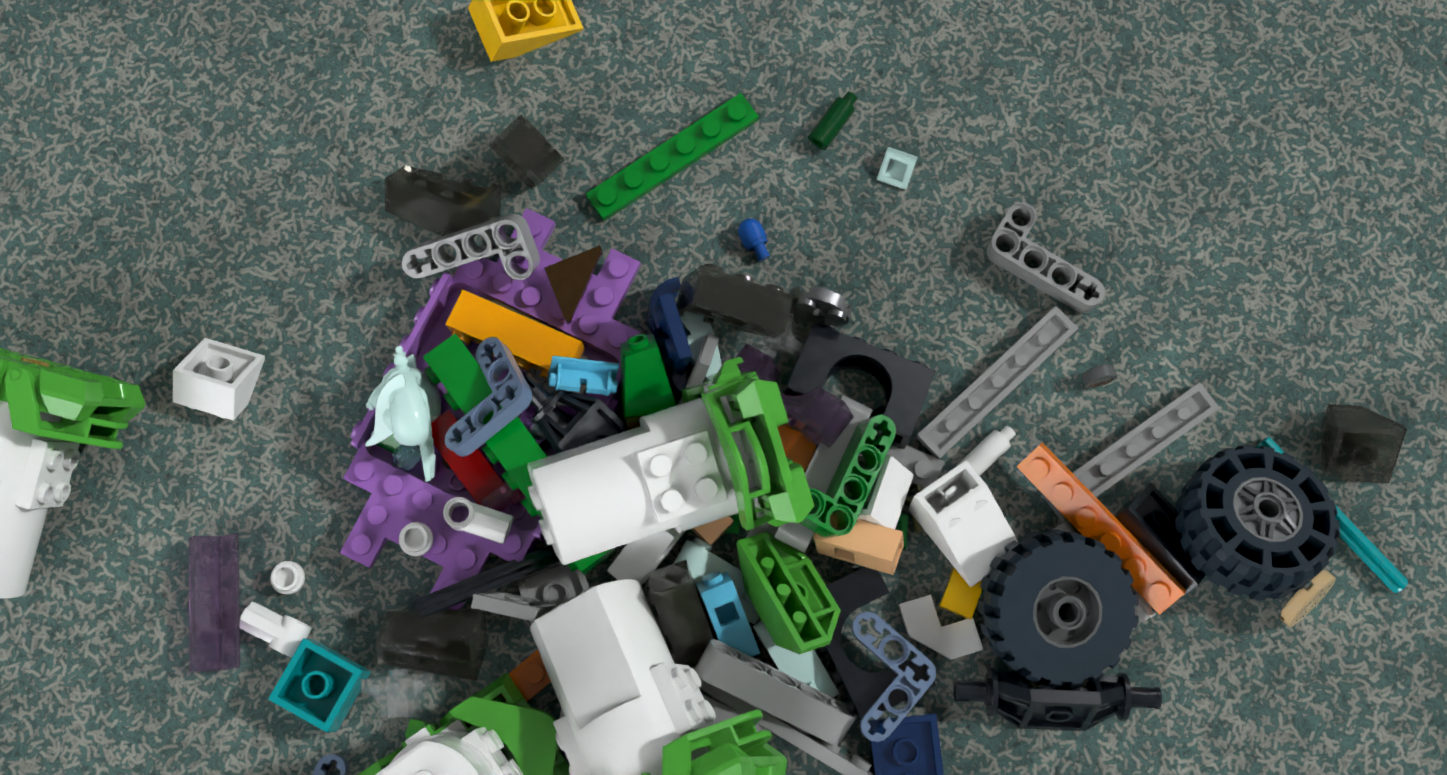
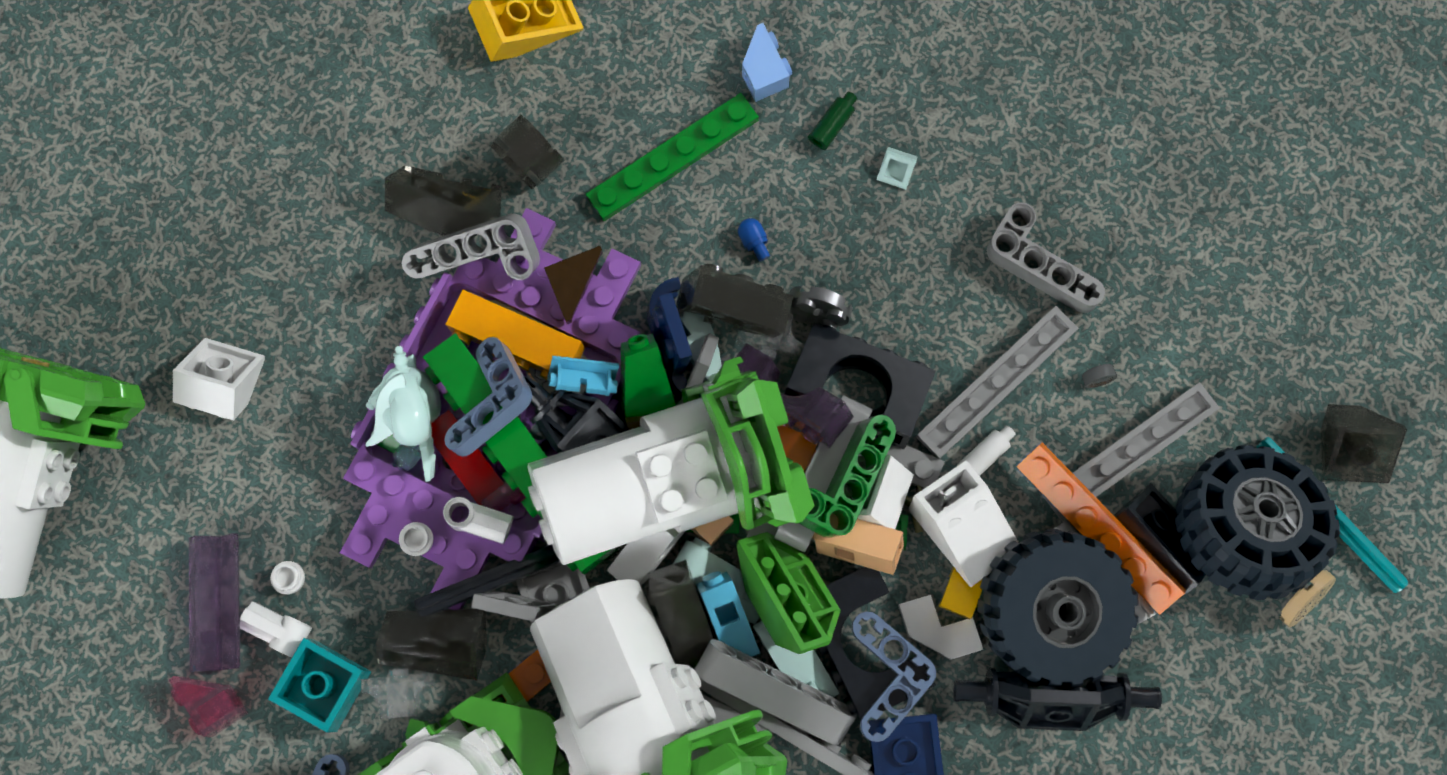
none -> clear pink slope [169,676,248,737]
none -> light blue slope [742,23,792,102]

